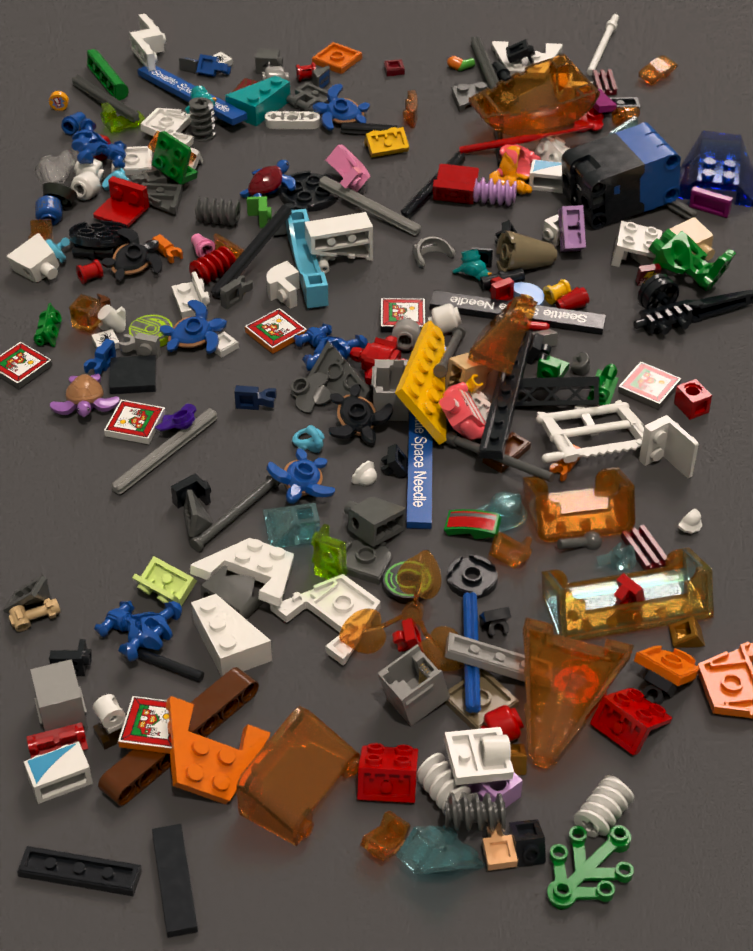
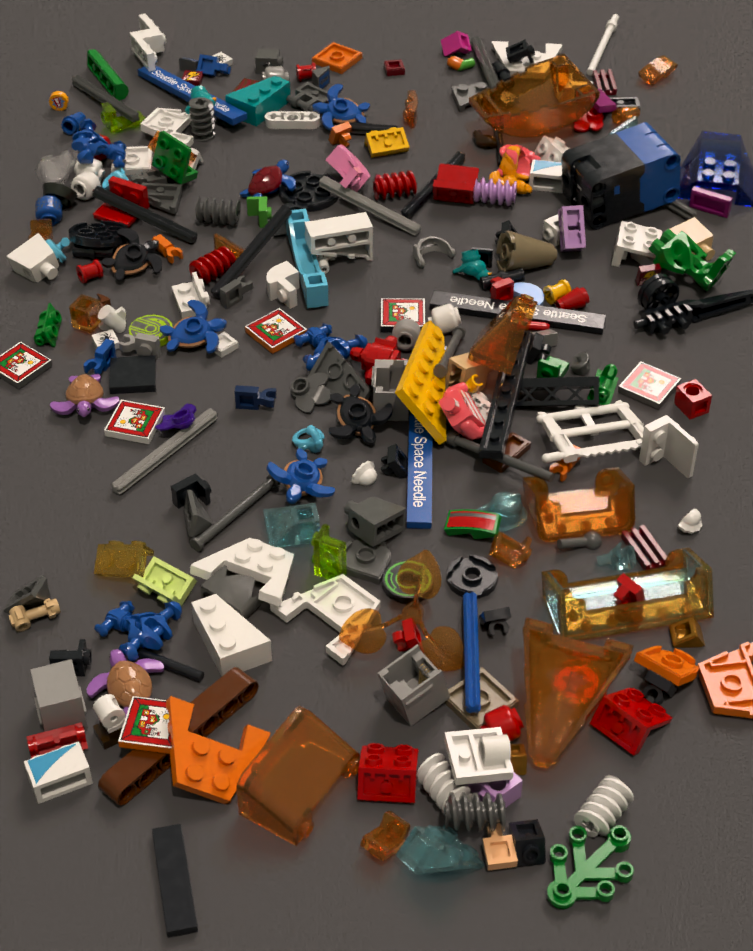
black tile [17,846,142,897] -> none
bright pink cone [191,233,215,257] -> none
light grey tile [445,632,551,688] -> none
red piece [459,124,595,154] -> none
none -> medium nougat animal [87,649,164,716]
none -> black axle [92,186,198,244]
none -> clear yellow bracket [94,540,154,577]
none -> dark red tile [182,70,203,86]
none -> orange tile [328,121,352,147]
none -> red piece [373,170,417,200]
none -> dark pink panel [441,31,472,57]
none -> dark brown arm [473,129,497,149]

